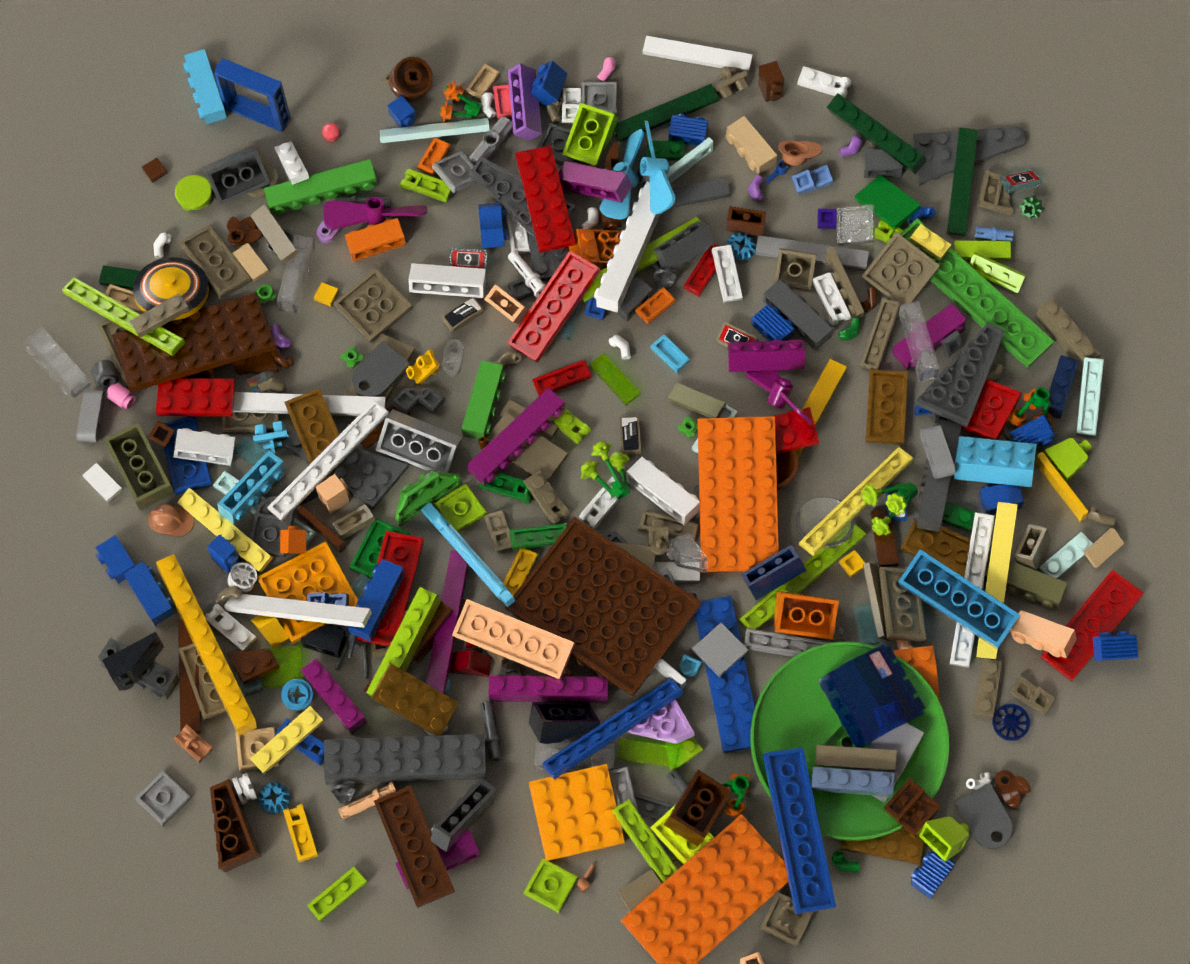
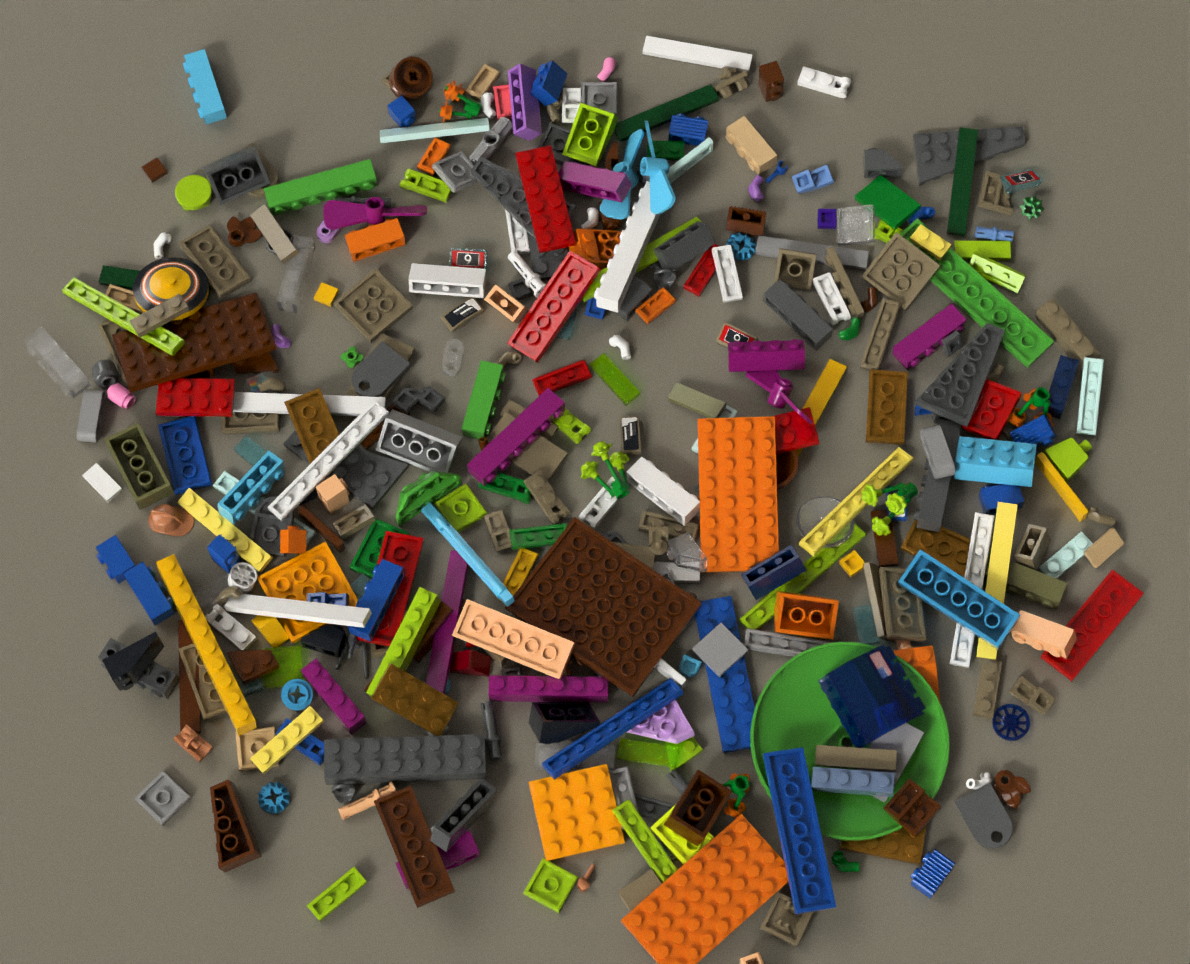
reddish brown brick [148,421,176,447] -> none
white brick [173,428,235,466] -> none
blue window [214,58,291,132] -> none
white wheel [232,773,257,805] -> none
tan tile [233,243,269,282] -> none
medium azure hips [253,421,289,453] -> none
bright green plate [255,284,276,304] -> none
reddish brown arm [270,346,294,369] -> none
white plate [274,141,309,185] -> none
yellow plate [283,804,318,862] -> none
coral tile [322,123,340,142] -> none
yellow hips [406,350,440,385] -> none
blue brick [478,202,508,248] -> none
medium azure tile [650,334,690,373] -> none
dark grey tile [672,178,730,207] -> none
bright green plate [678,416,698,438] -> none
blue brick [752,304,795,341] -> none
nougat piece [778,140,823,166] -> none
dark green brick [826,93,927,175] -> none
medium lavender arm [839,135,863,157] -> none
clear brick [899,301,940,382] -> none
lime torso [919,816,970,861] -> none
green plate [942,502,975,532] -> none
blue brick [1093,631,1139,661] -> none

